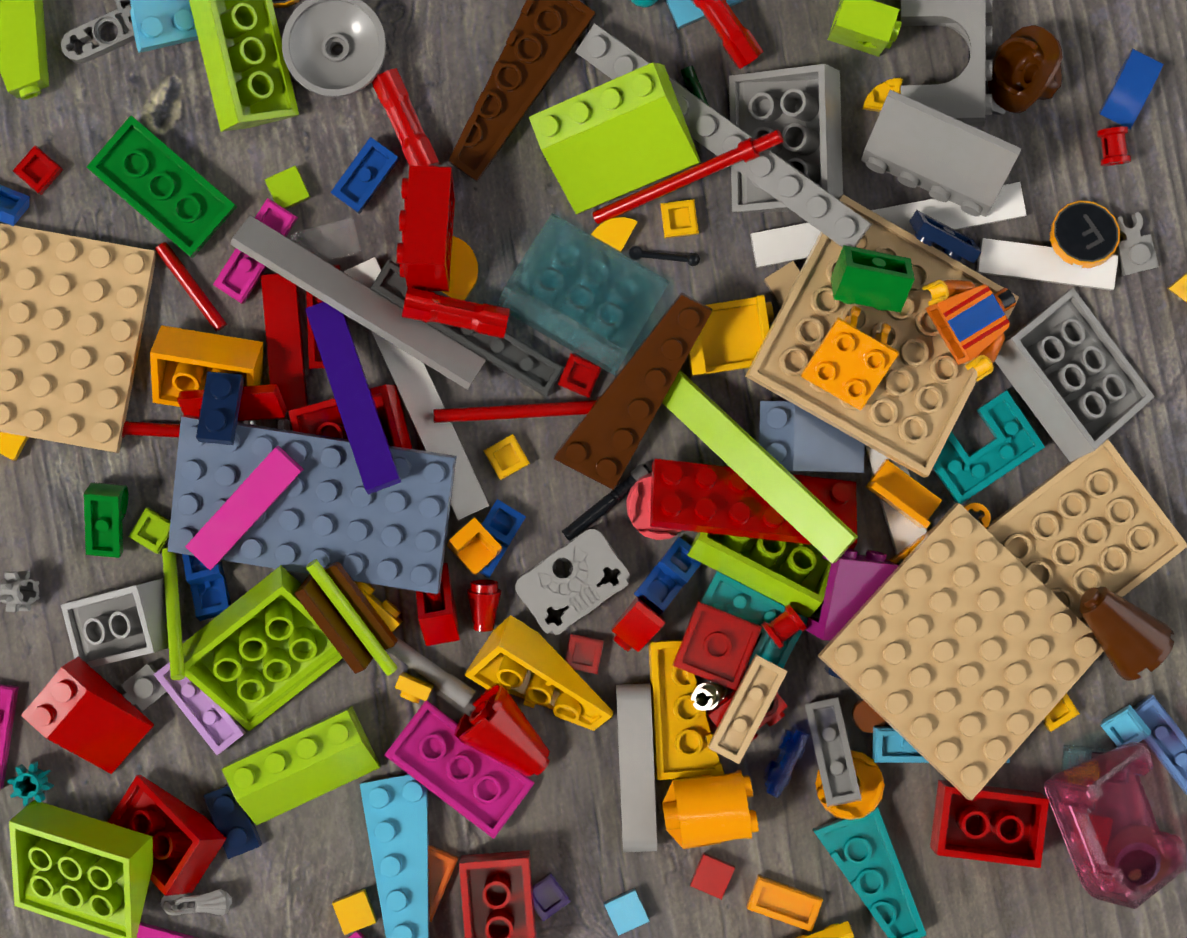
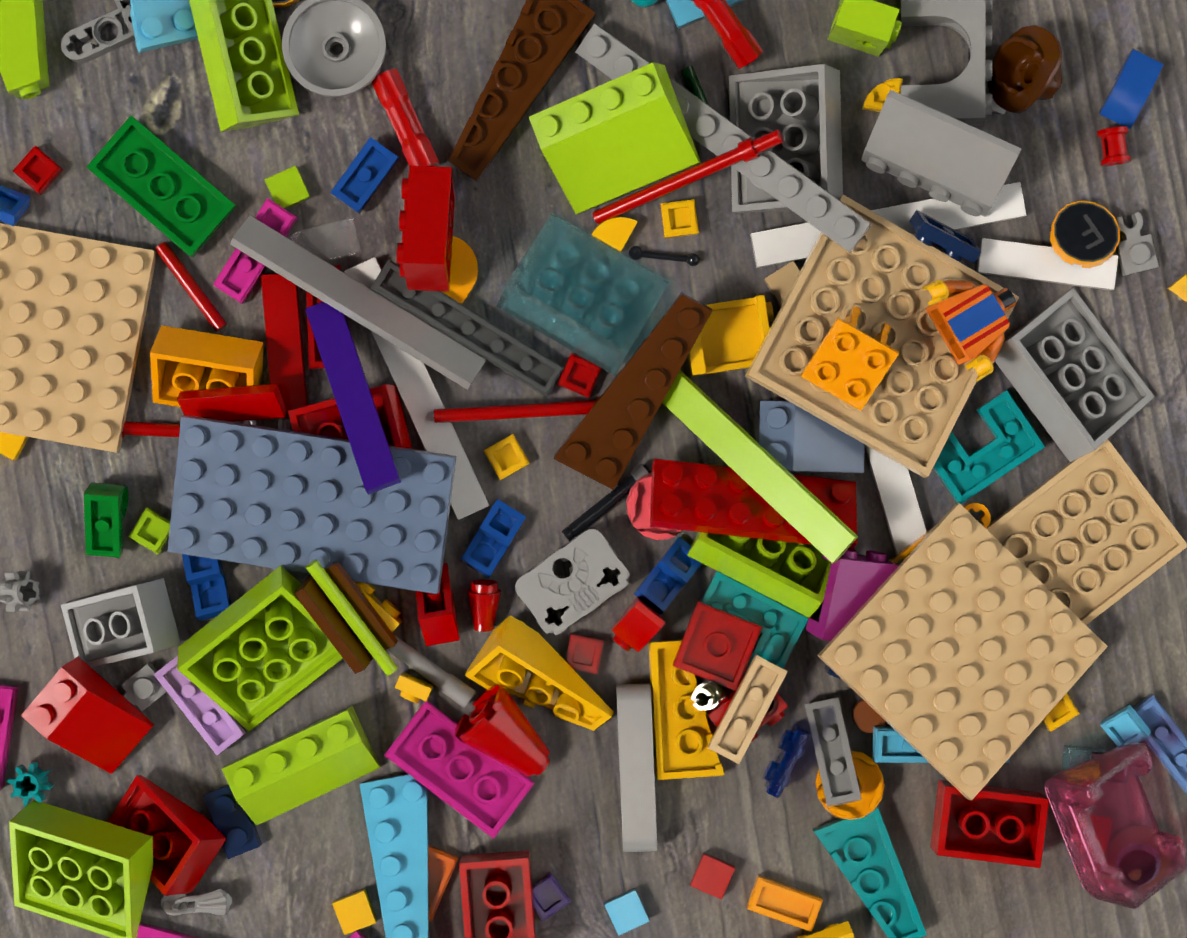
lime bar [162,547,185,680] -> none
dark pink tile [185,446,304,571] -> none
dark blue plate [196,371,245,445] -> none
red axle [402,287,510,339] -> none
light orange panel [447,517,502,575] -> none
light orange cylinder [662,770,759,849] -> none
red bush [761,604,807,649] -> none
green brick [830,245,915,313] -> none
light orange panel [865,459,942,529] -> none
reddish brown cone [1079,587,1174,681] -> none

